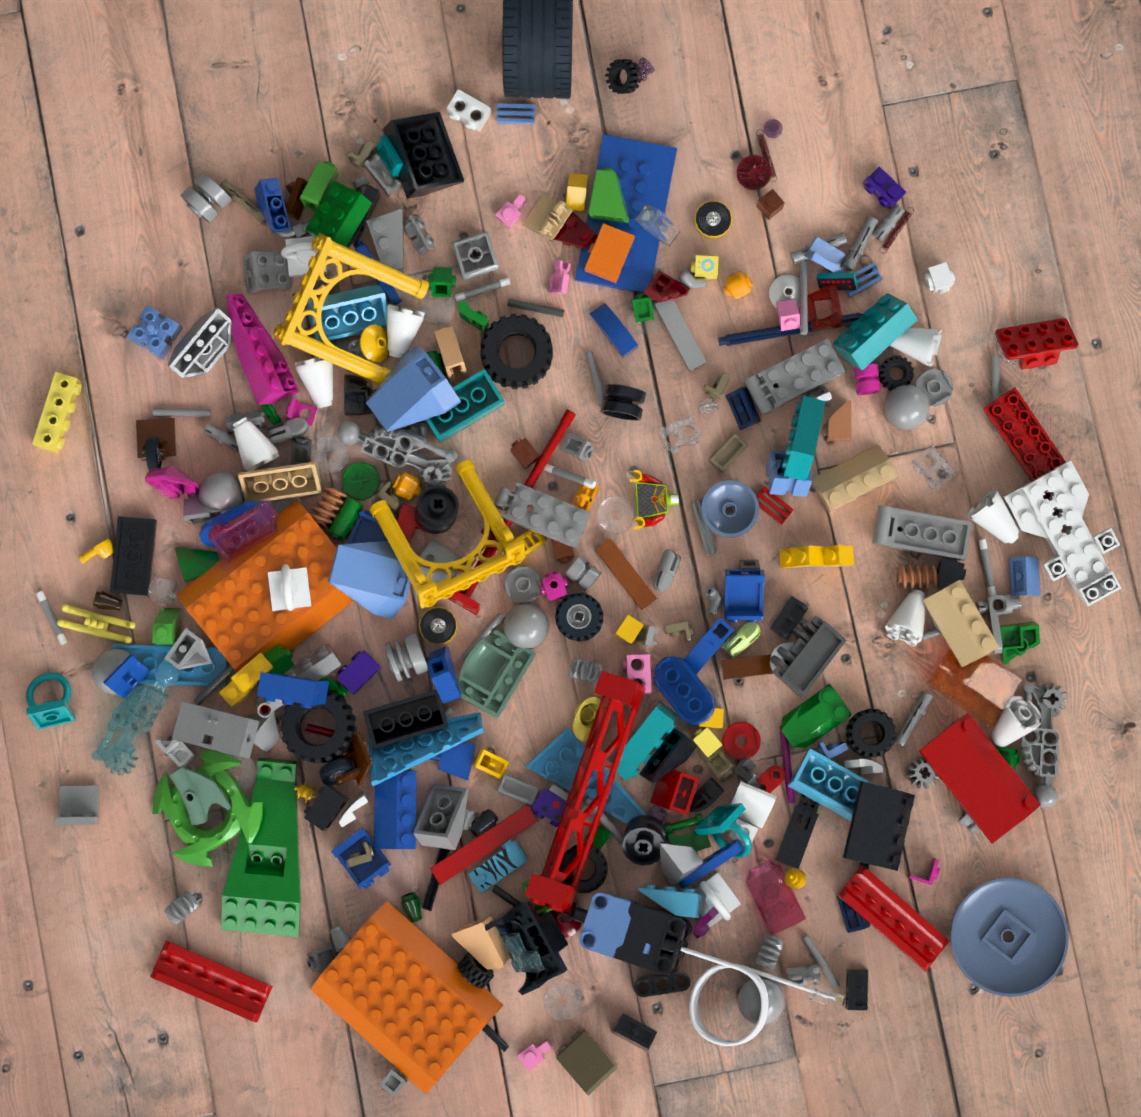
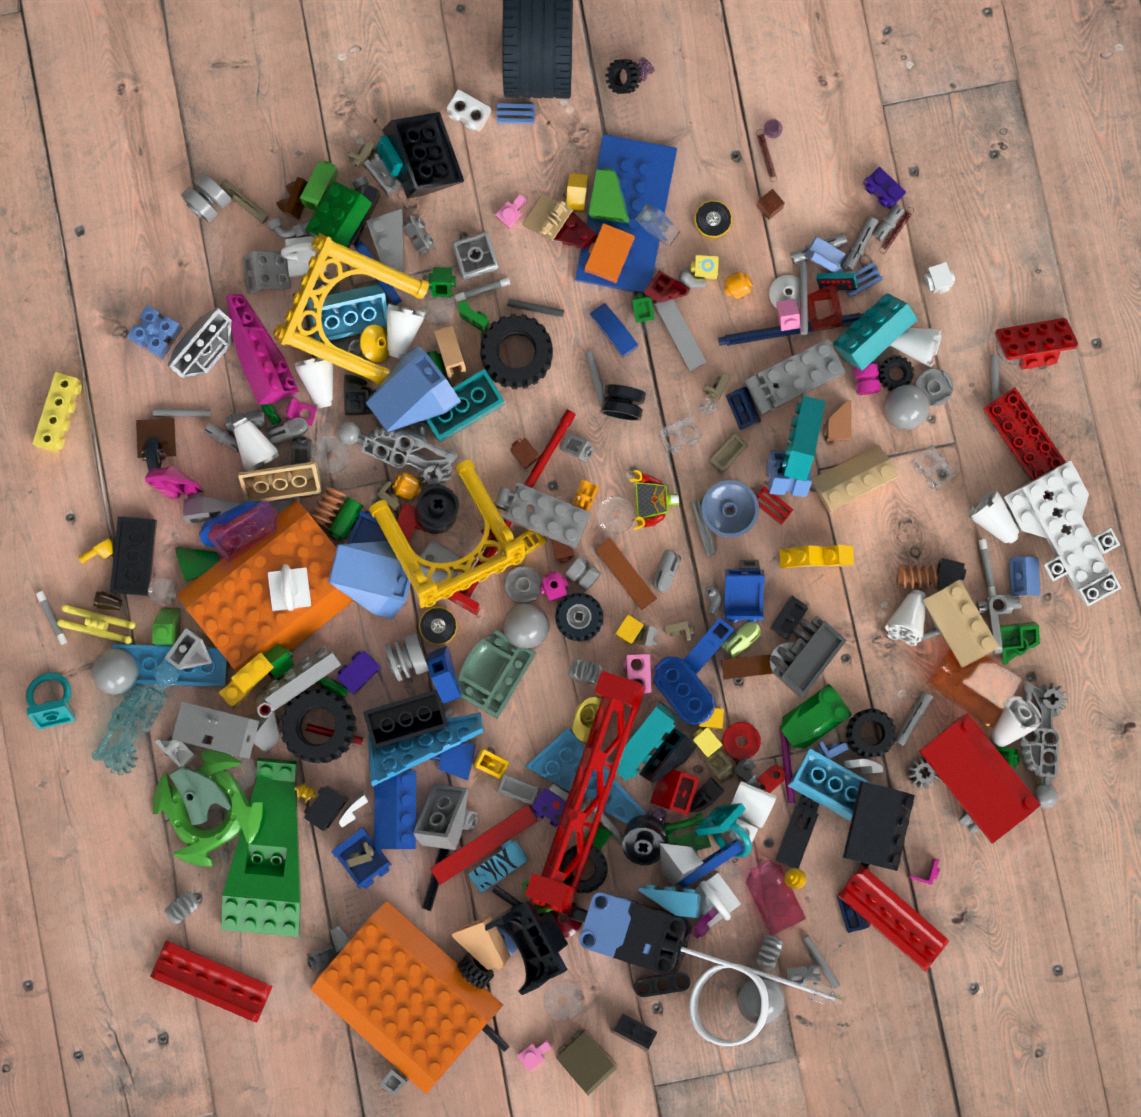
light grey bracket [55,785,99,825] -> none
blue piece [103,654,150,699] -> none
dark grey bar [194,665,235,705] -> none
light grey piece [198,472,244,517] -> none
blue slope [254,178,291,233] -> none
blue wedge [257,672,329,708] -> none
reddish brown plate [319,732,372,786] -> none
green tile [342,462,380,501] -> none
dark green cone [400,892,422,922] -> none
light grey bar [461,613,504,660] -> none
black cone [470,809,498,837] -> none
clear light blue plate [502,933,544,973] -> none
light grey bar [544,464,596,489] -> none
bright pink plate [548,260,571,295] -> none
dark red wheel [736,155,772,190] -> none
light grey tile [807,386,832,407] -> none
black hinge [846,969,868,1010] -> none
light grey hinge [872,506,972,561] -> none
sand blue dish [950,878,1069,997] -> none

